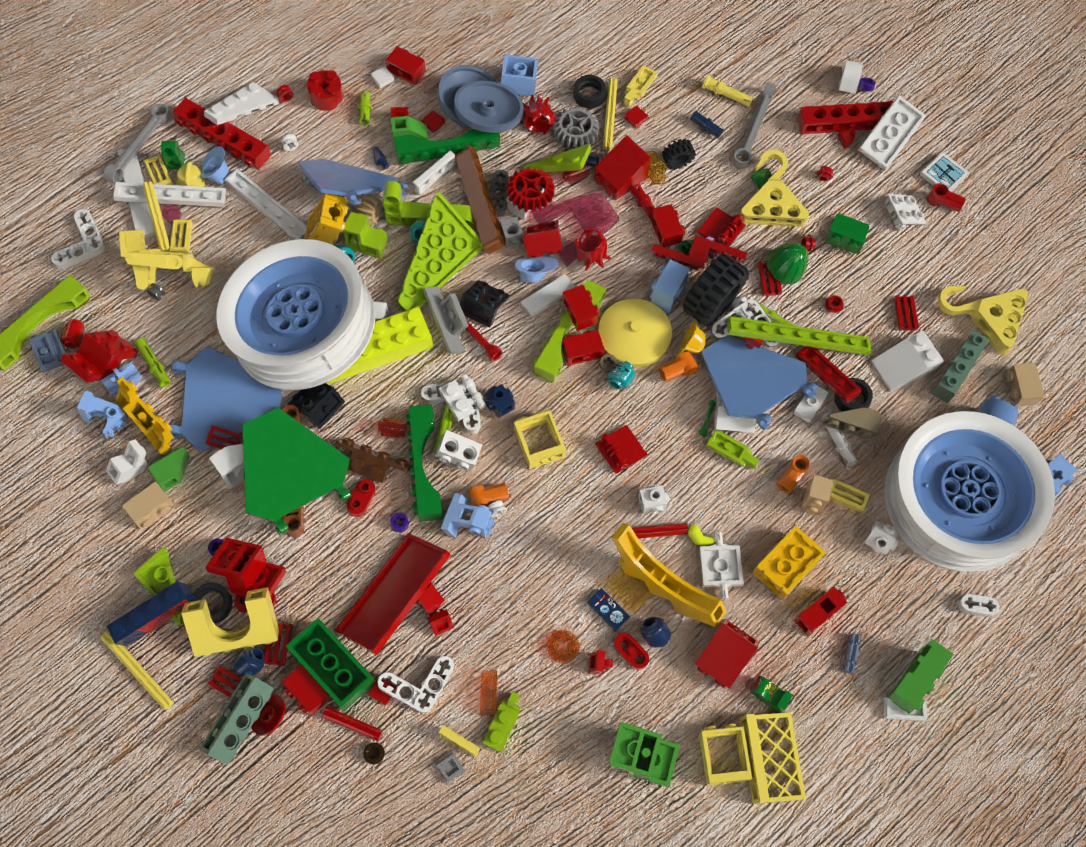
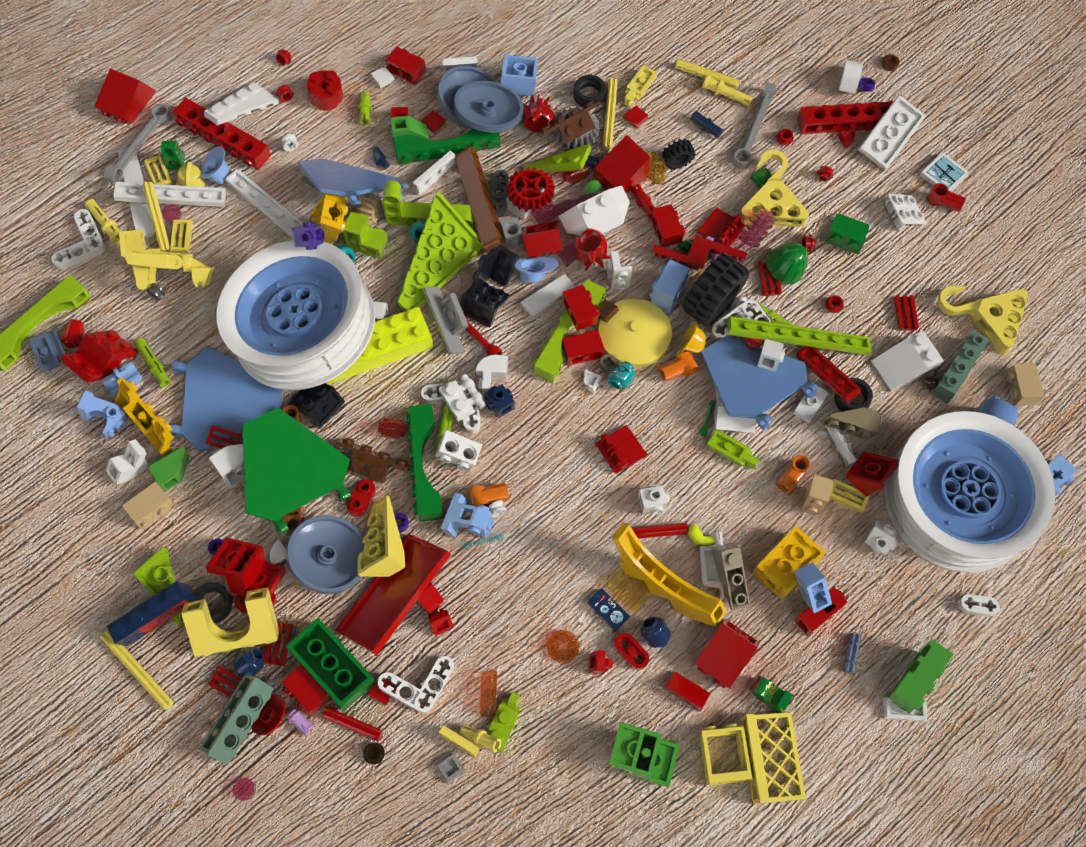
light yellow window [514,410,566,470] -> none
none -> light yellow pin [85,199,122,244]
none -> red slope [94,68,156,124]
none -> clear pink tile [233,778,256,801]
none -> white tile [270,539,287,565]
none -> red plate [275,49,291,66]
none -> sand blue dish [286,515,365,594]
none -> lavender pin [287,708,314,736]
none -> dark purple brick [293,221,325,250]
none -> light yellow wedge [358,495,405,577]
none -> white tile [443,56,477,71]
none -> light yellow pin [459,724,501,752]
none -> clear light blue hinge [463,533,504,550]
none -> black bracket [472,245,519,288]
none -> white brick [476,355,508,396]
none -> reddish brown bracket [538,101,601,144]
none -> white wedge [558,186,630,237]
none -> white tile [583,369,602,394]
none -> bright green tile [584,180,602,198]
none -> reddish brown tile [597,299,619,323]
none -> white bracket [606,251,632,290]
none -> red slope [665,672,711,711]
none -> light yellow axle [675,59,739,89]
none -> dark tan slope [712,543,751,611]
none -> clear pink piece [739,206,776,247]
none -> white brick [757,339,785,372]
none -> red plate [776,129,794,145]
none -> light blue brick [794,562,832,613]
none -> red slope [846,451,899,497]
none -> reddish brown tile [881,54,900,71]
none -> dark brown plate [923,371,939,390]

